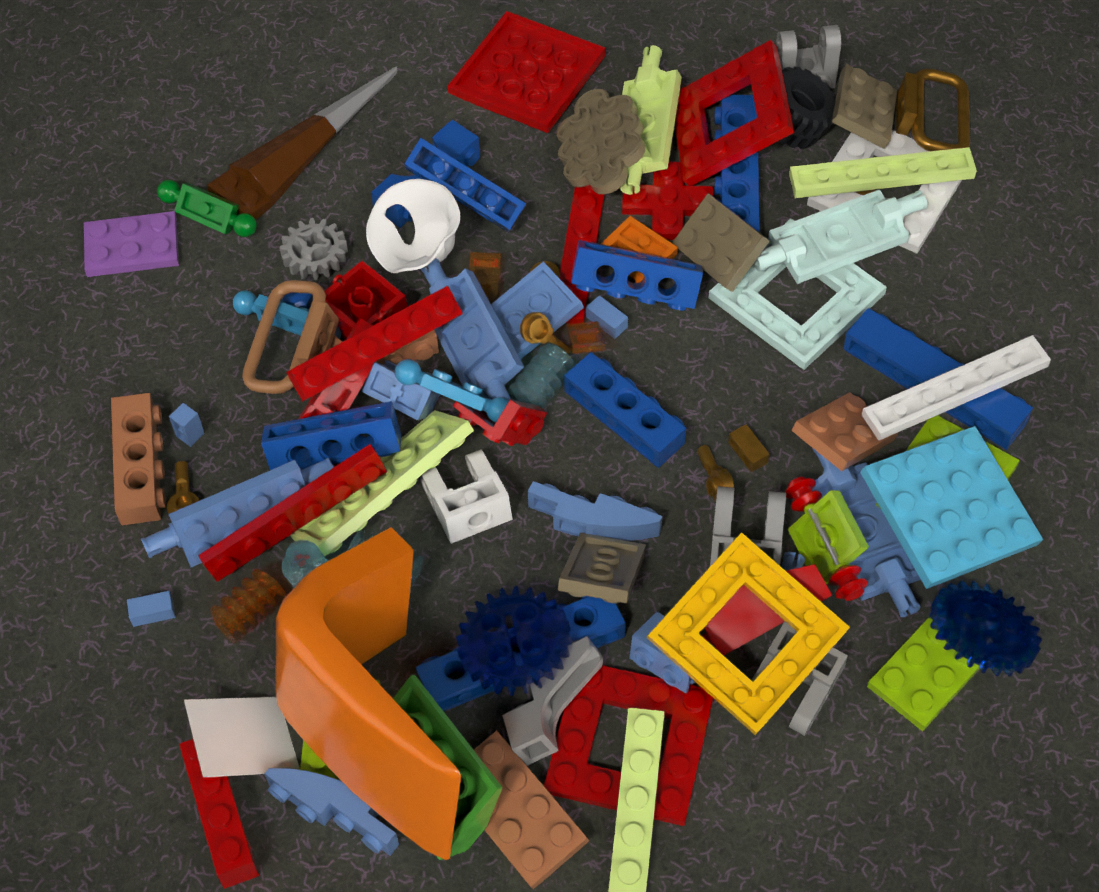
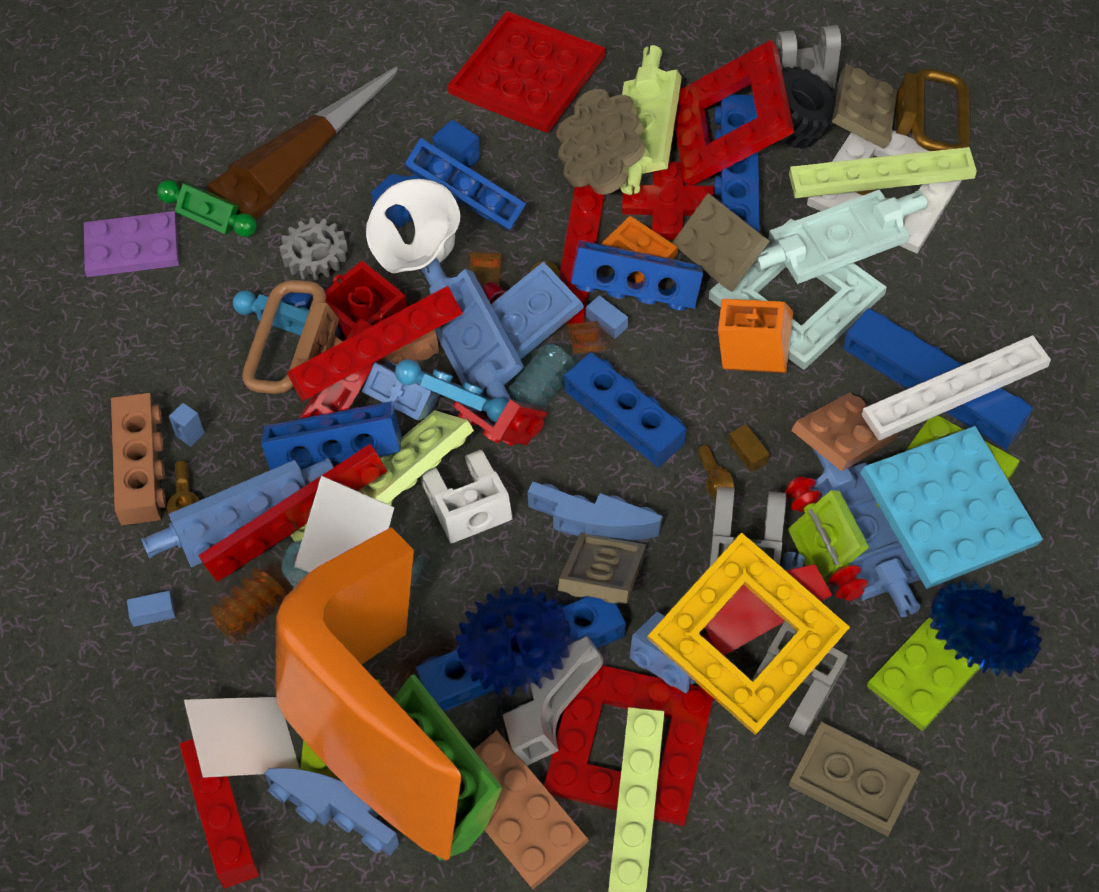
pearl gold plate [520,312,571,358] -> none
none -> white sticker [294,476,394,572]
none -> dark red hinge [481,282,505,304]
none -> orange slope [718,299,793,373]
none -> dark tan plate [789,722,920,837]

